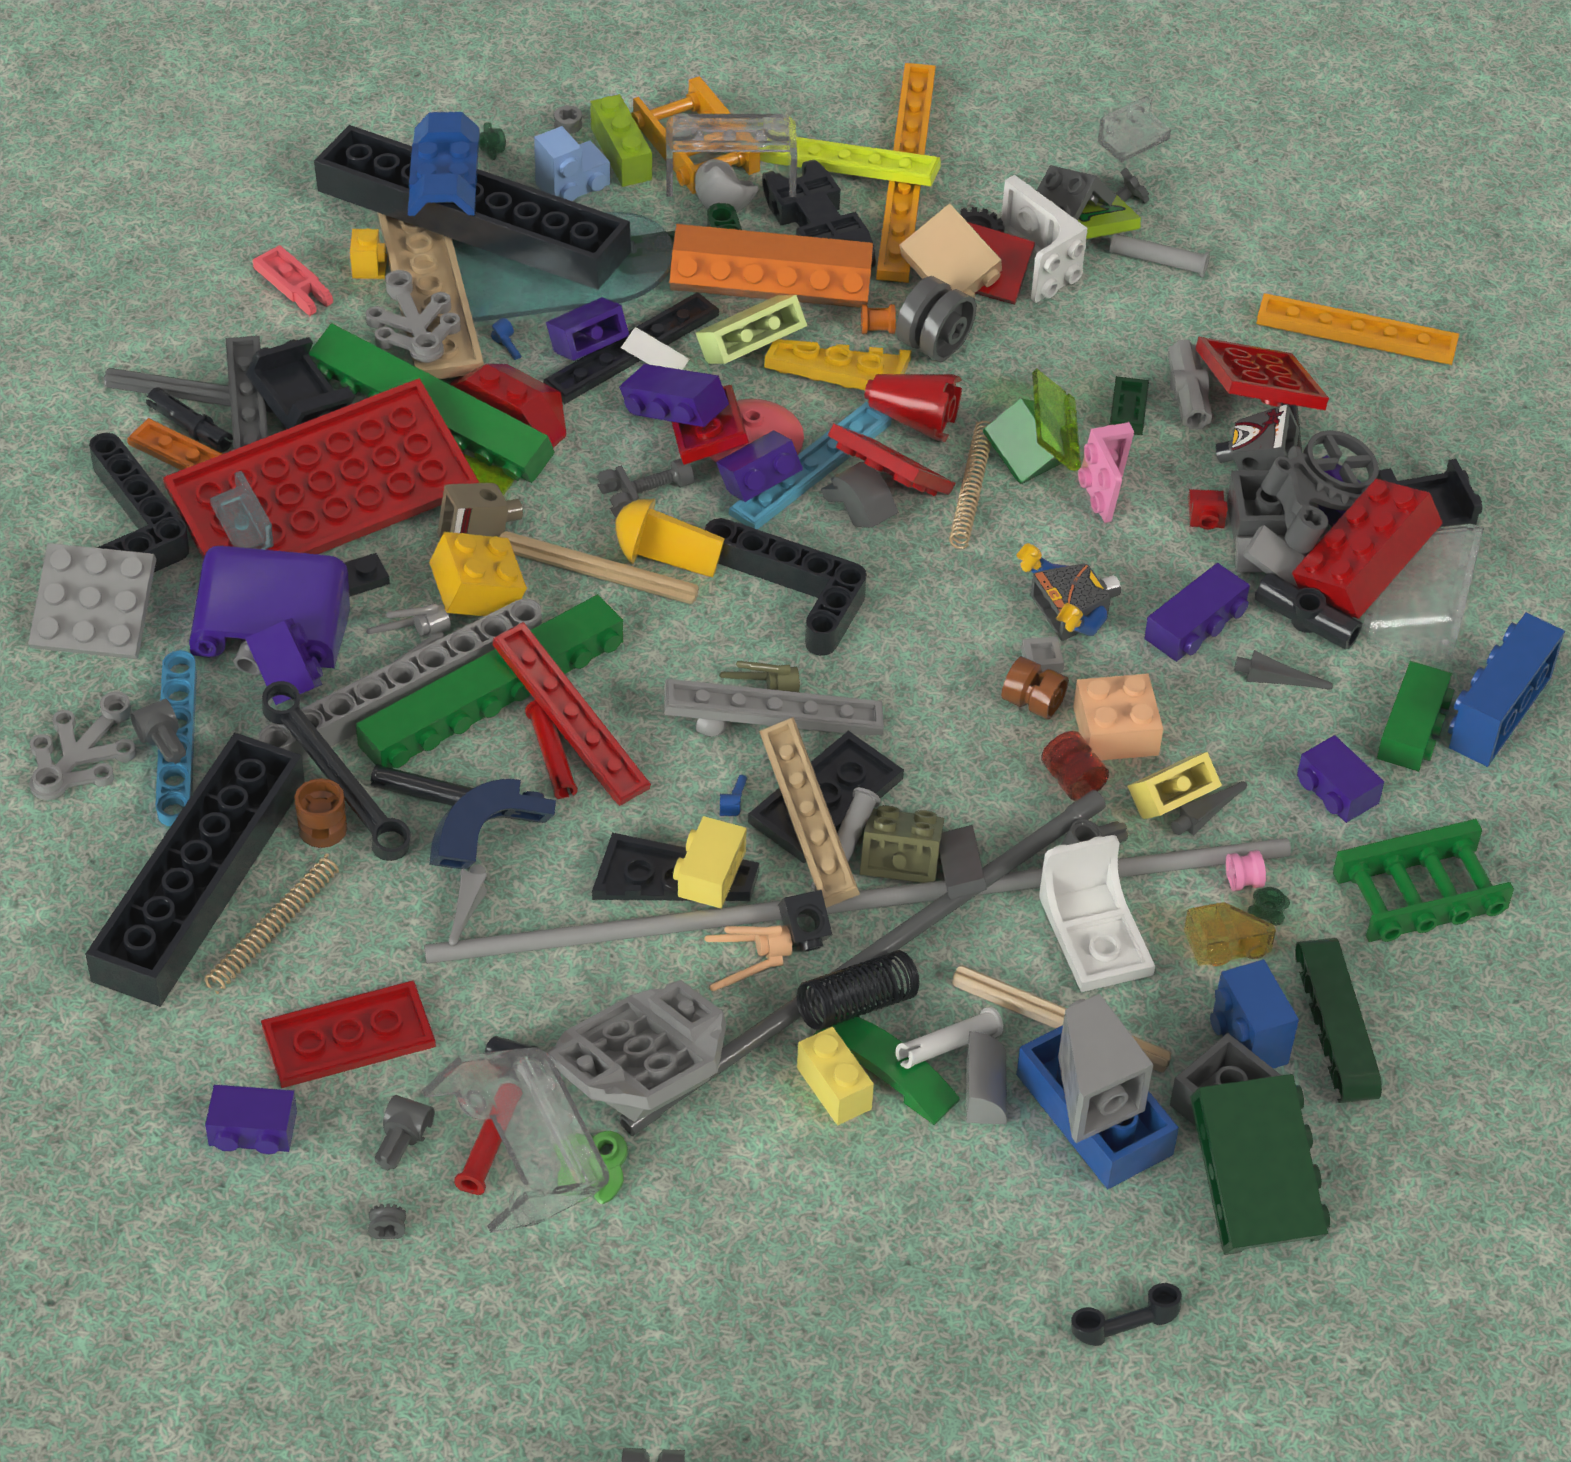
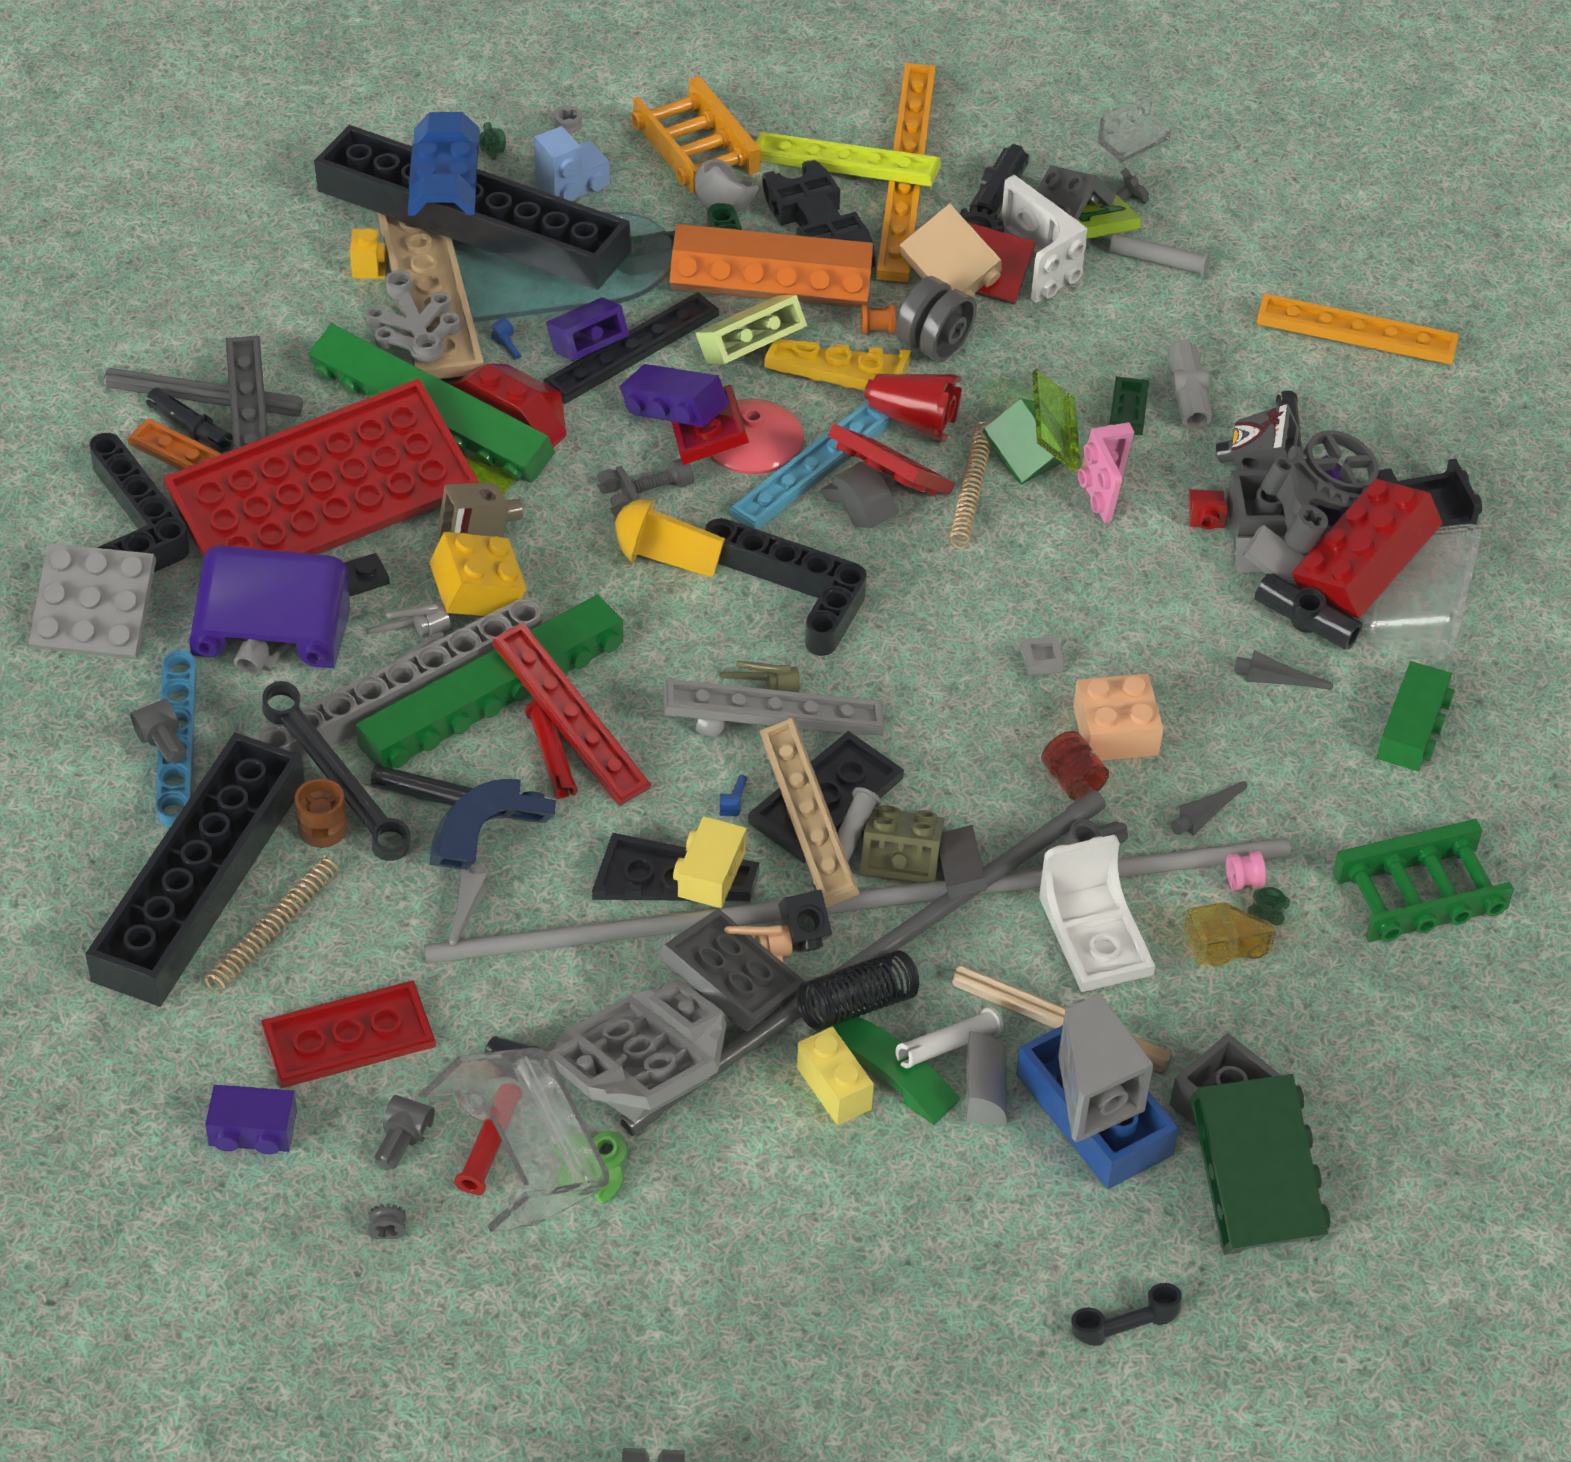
light grey plant [29,691,136,800] -> none
clear light blue panel [210,471,274,550] -> none
dark purple brick [245,618,323,705] -> none
black panel [246,337,355,429] -> none
coral hinge [252,245,333,316] -> none
tan axle [500,531,699,604] -> none
lime brick [590,94,652,187] -> none
white sticker [621,327,690,370] -> none
clear windscreen [666,113,797,197] -> none
dark purple brick [716,430,803,502] -> none
dark orange wheel [1001,656,1069,719] -> none
torso [1016,543,1121,641] -> none
light yellow brick [1127,752,1222,819] -> none
dark purple brick [1144,562,1250,662] -> none
red plate [1195,336,1329,411] -> none
blue brick [1210,959,1299,1069] -> none
dark green beam [1295,938,1382,1103] -> none
dark purple brick [1297,735,1385,823] -> none
blue brick [1447,612,1565,767] -> none
none -> dark grey plate [657,908,805,1032]
none -> black piece [970,144,1029,217]

